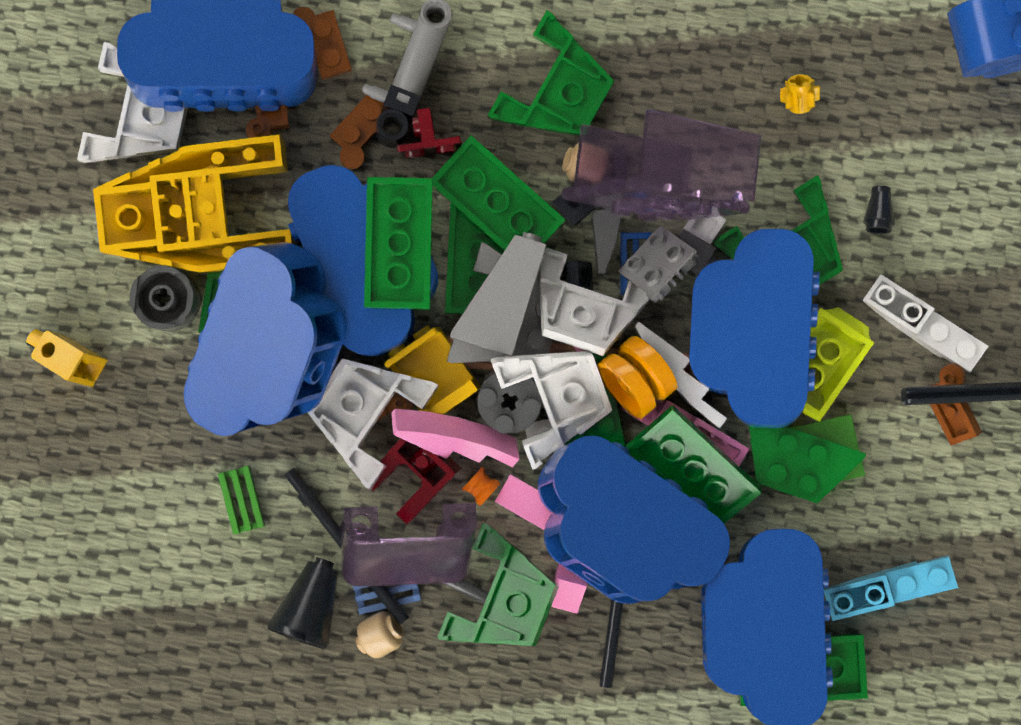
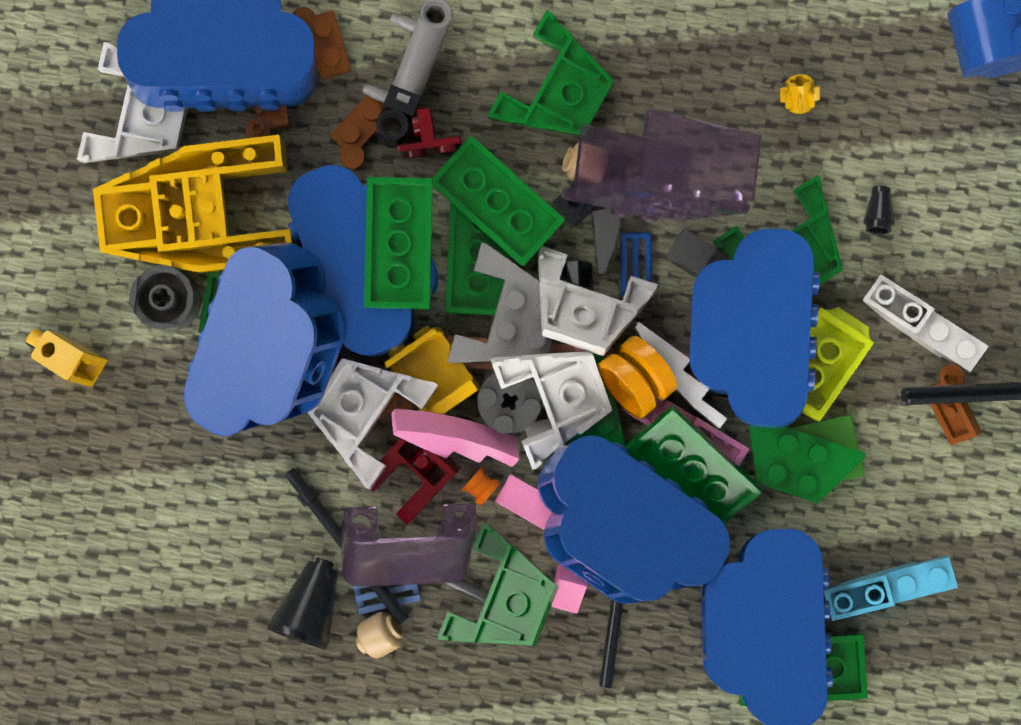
bright green tile [218,465,265,535] -> none
light grey slope [450,232,546,356] -> none
light grey hinge [618,225,699,303] -> none
white plate [682,203,726,245] -> none

